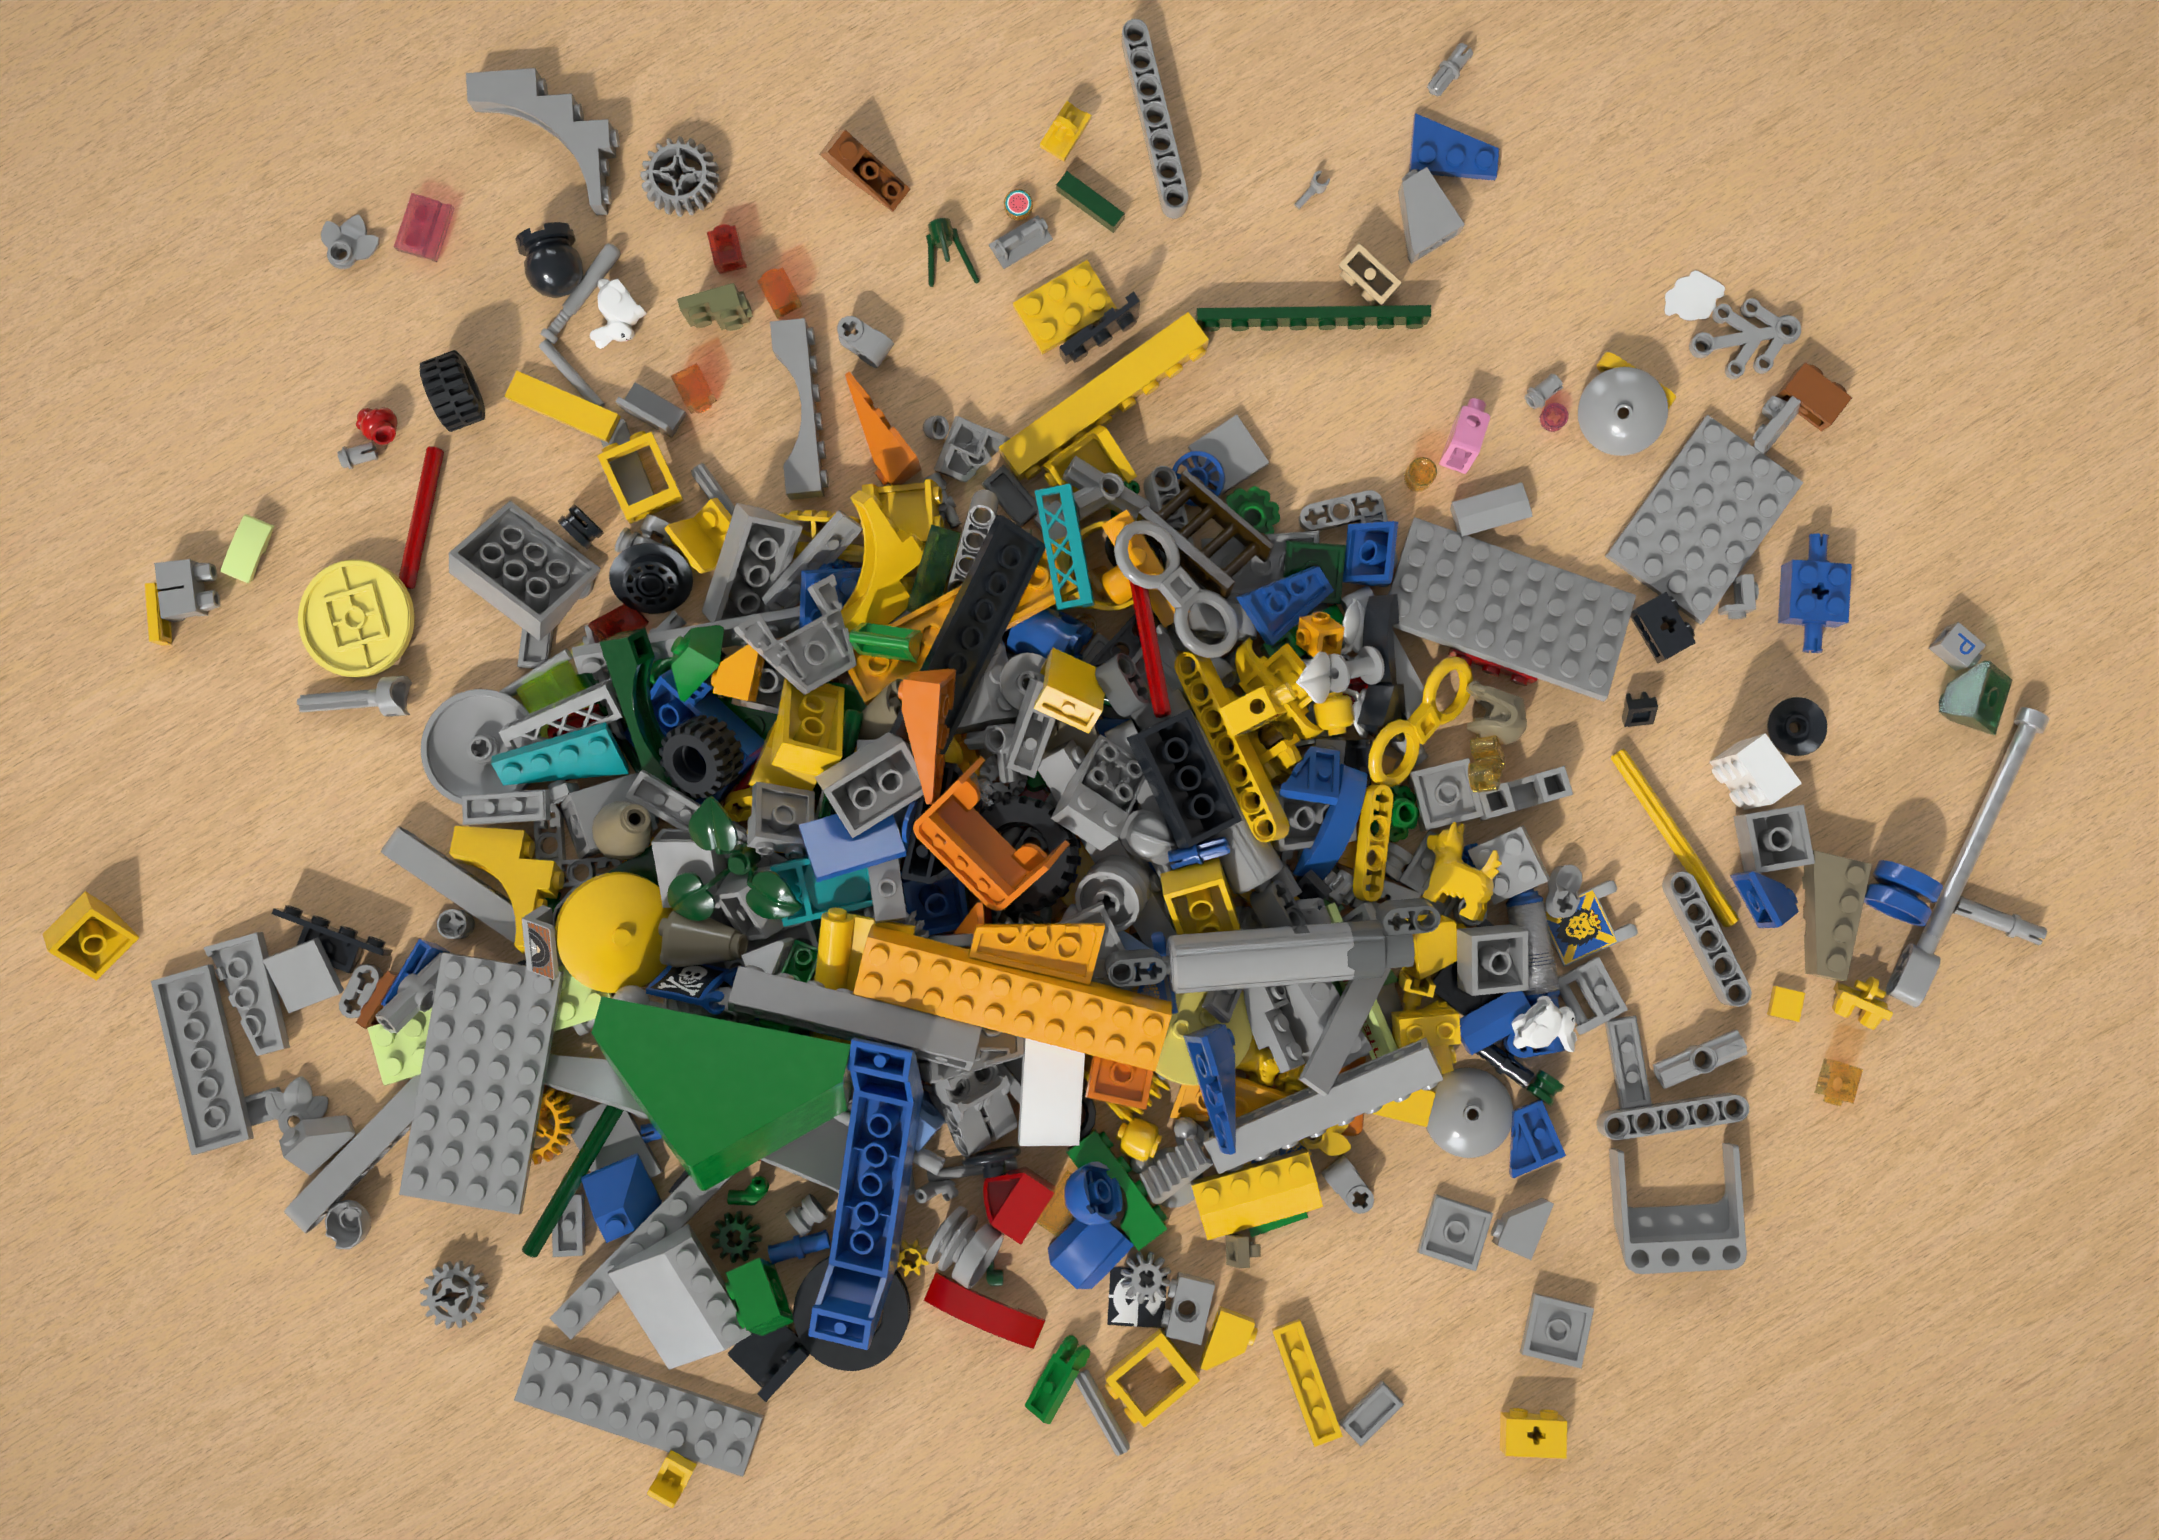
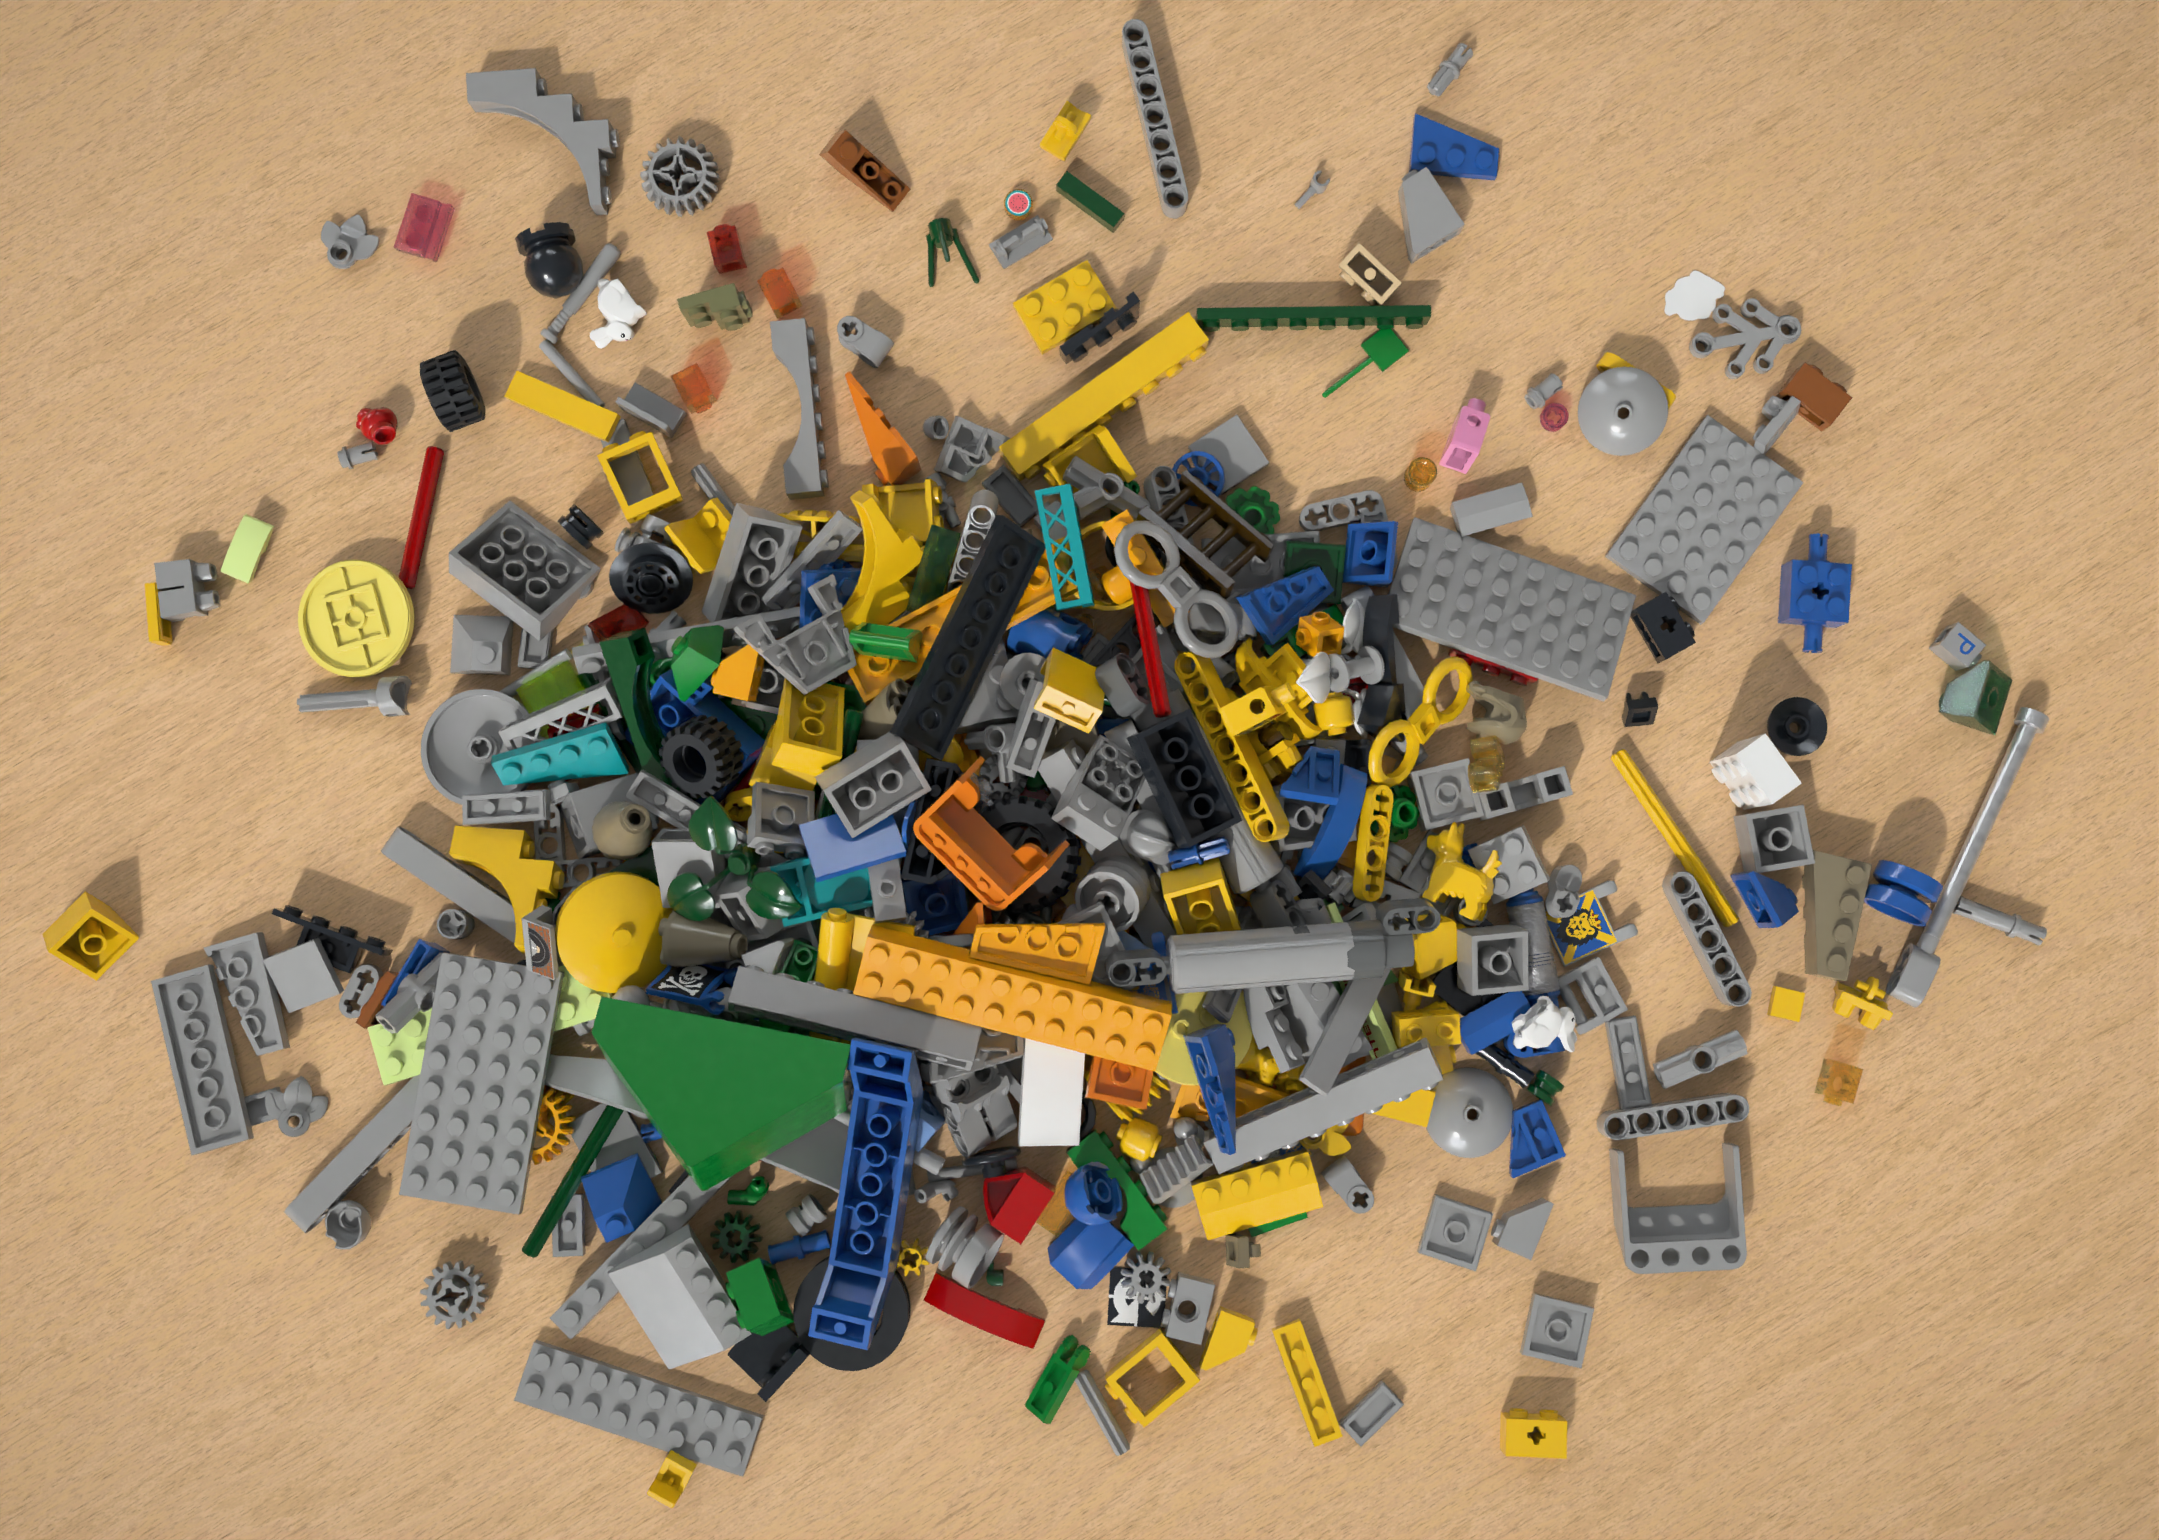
light grey slope [279,1115,355,1175] -> none
orange wedge [898,669,956,805] -> none
light grey bracket [1718,574,1759,619] -> none
none -> light grey slope [450,615,513,675]
none -> green piece [1322,329,1409,398]

